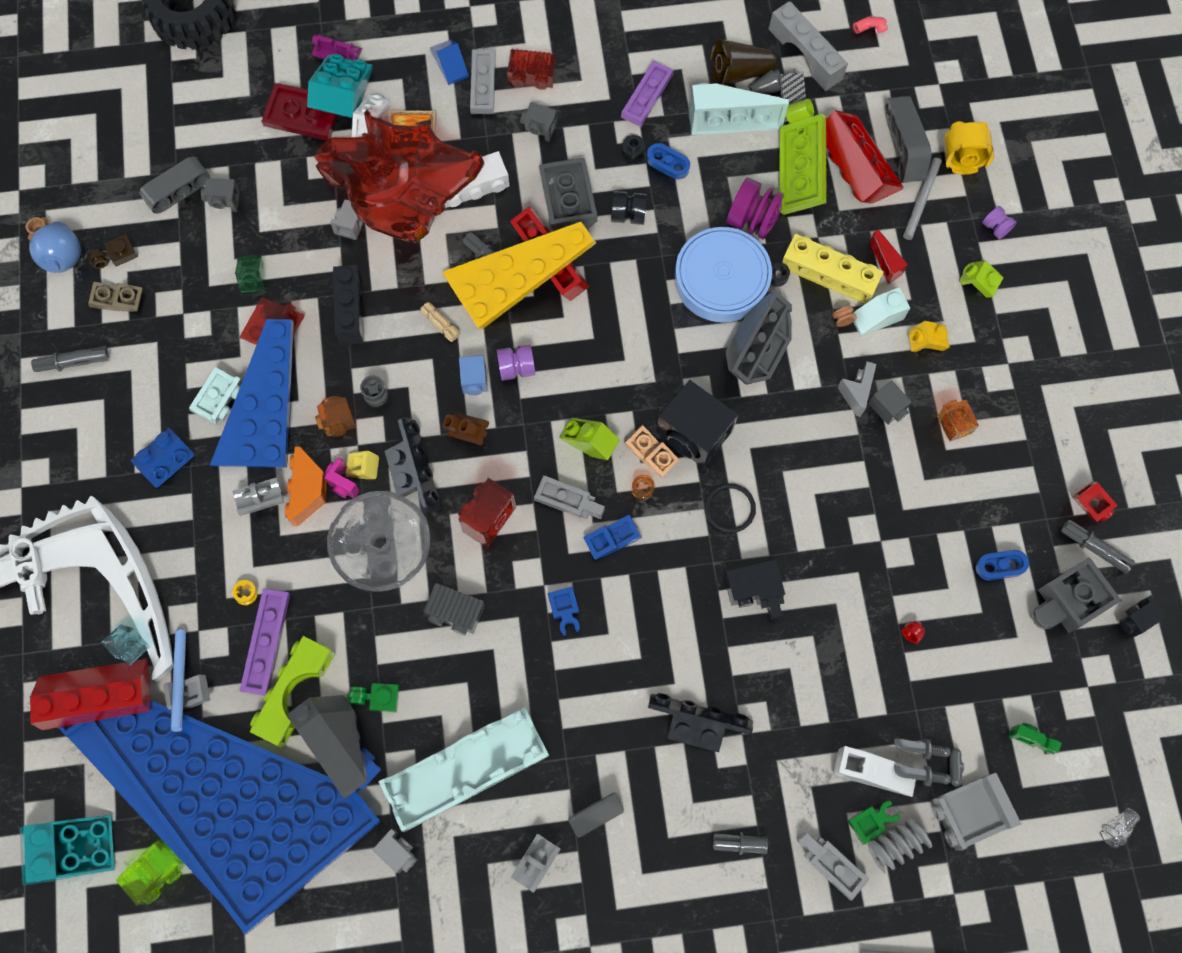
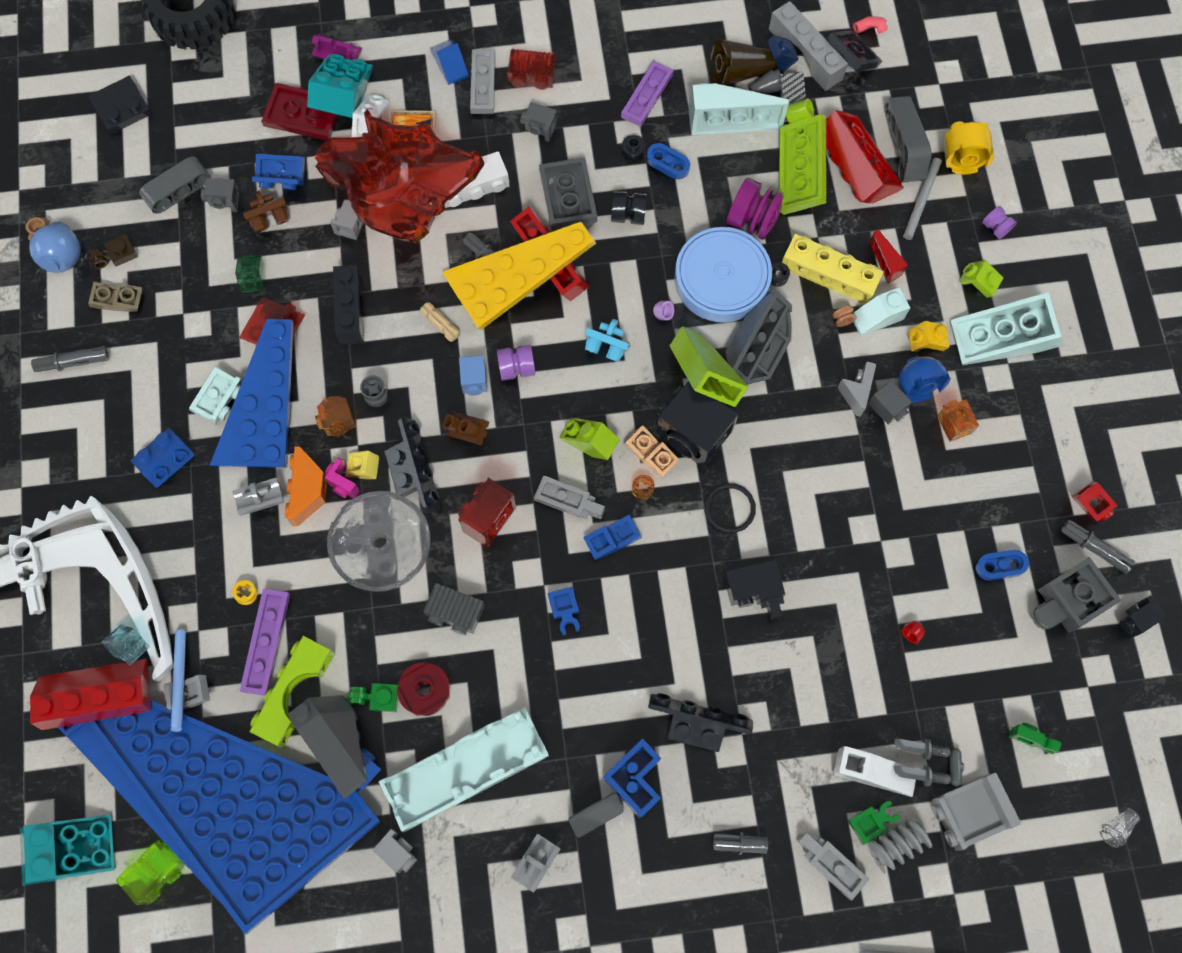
none -> black plate [88,75,152,135]
none -> reddish brown hips [243,190,289,233]
none -> blue bracket [252,154,305,190]
none -> dark red plate [397,662,450,716]
none -> medium azure hips [585,319,631,362]
none -> blue brick [603,738,662,819]
none -> lavender hinge [653,301,674,320]
none -> lime slope [670,326,749,407]
none -> dark blue bracket [768,35,799,72]
none -> black plate [826,30,882,72]
none -> blue cylinder [898,356,951,403]
none -> light aqua slope [950,292,1062,365]

